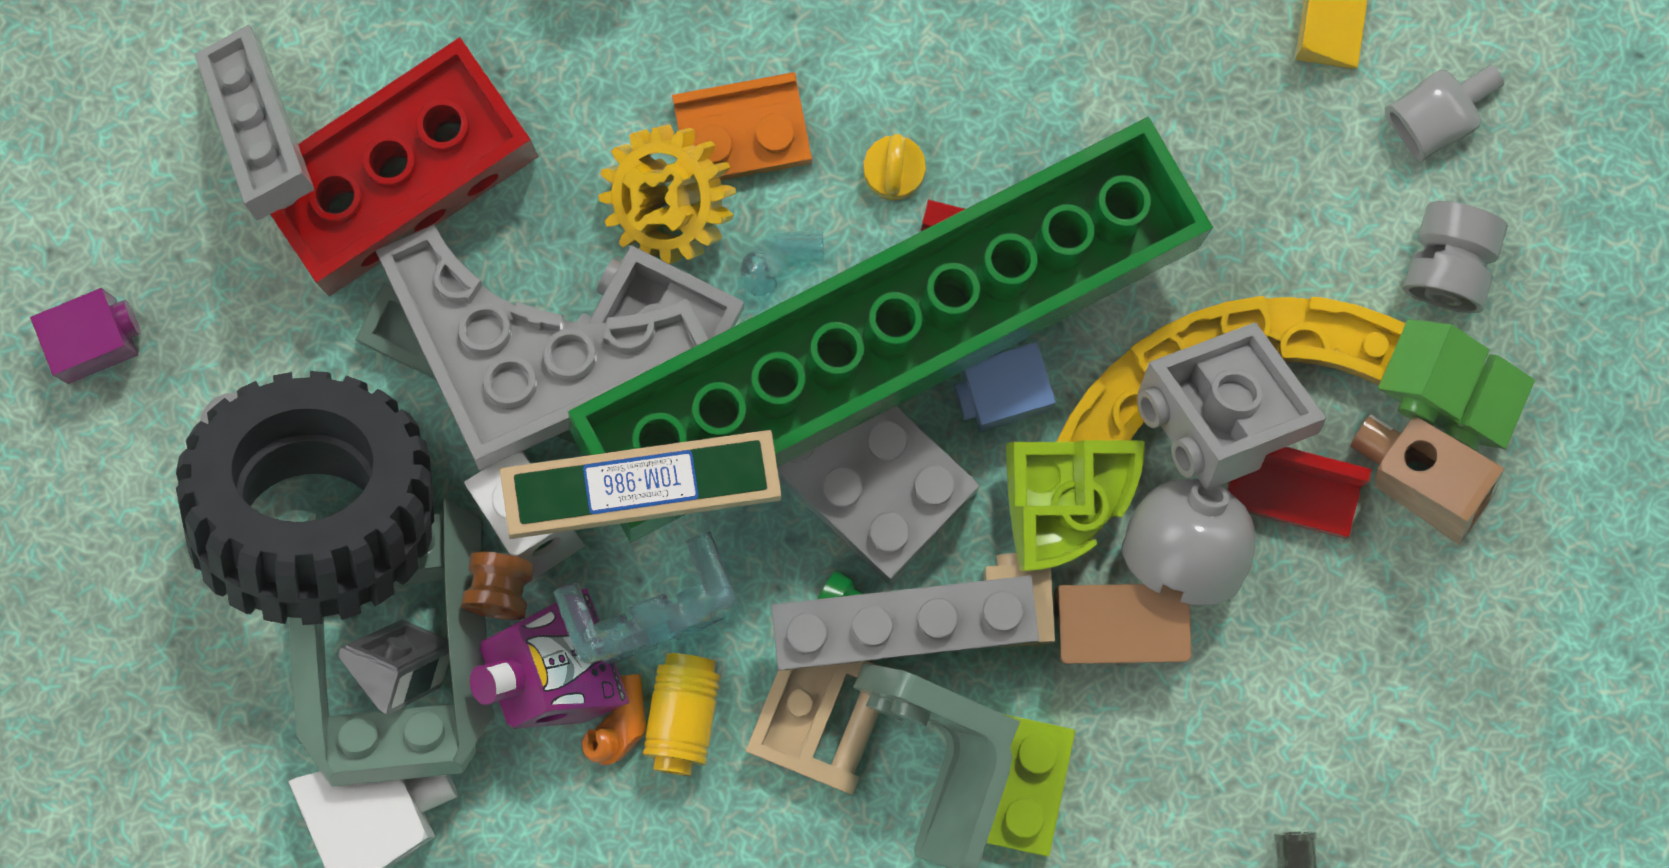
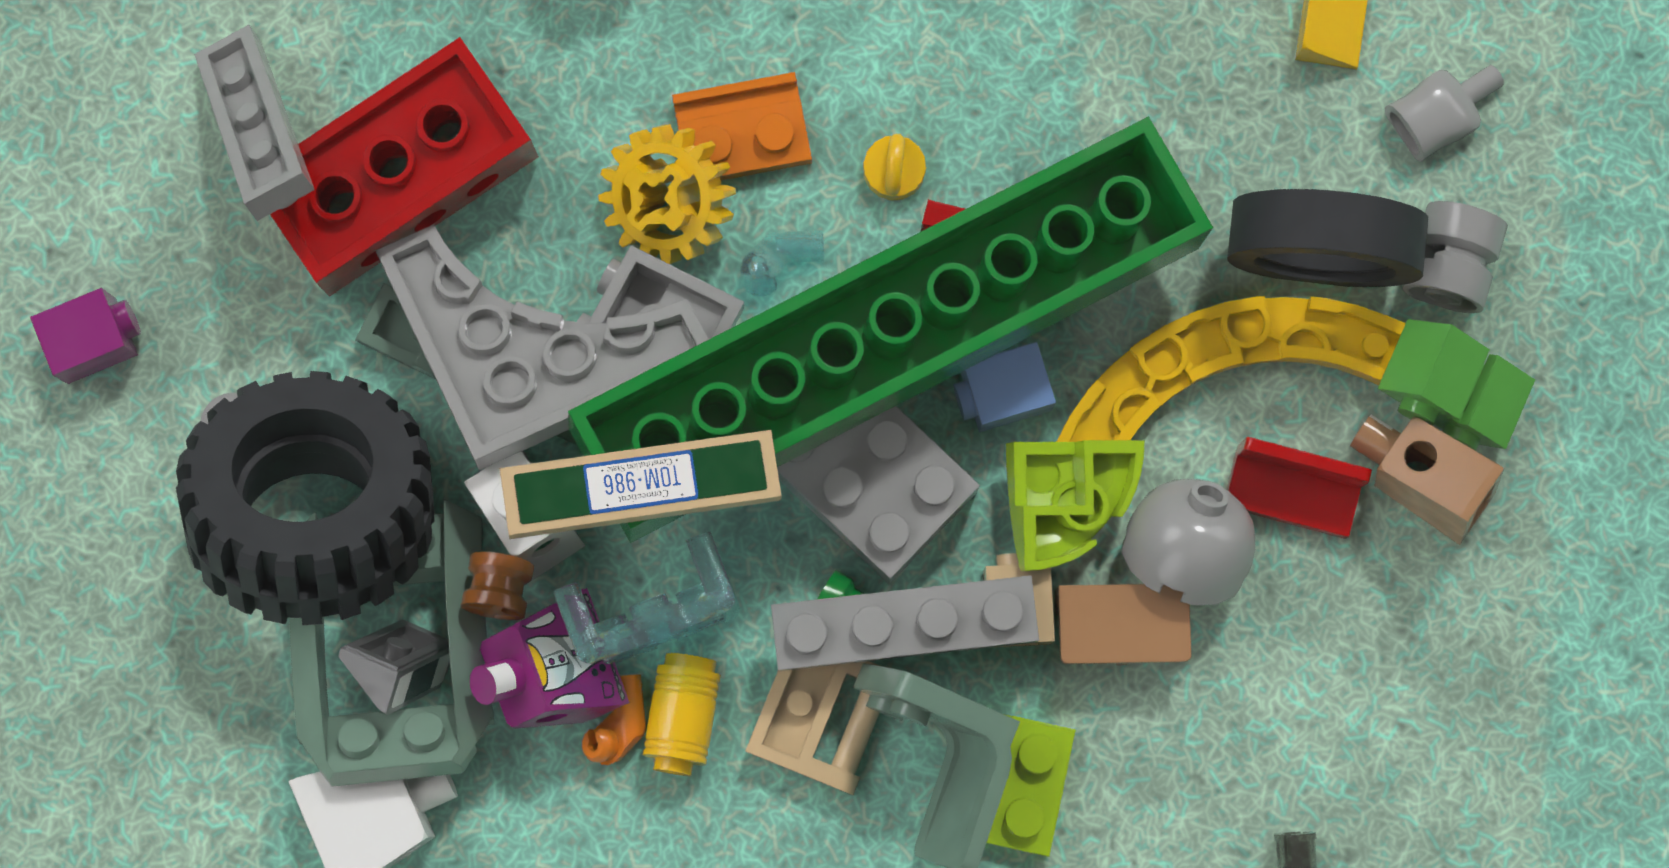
light grey plate [1137,322,1326,491] -> none
none -> black tyre [1227,189,1428,287]

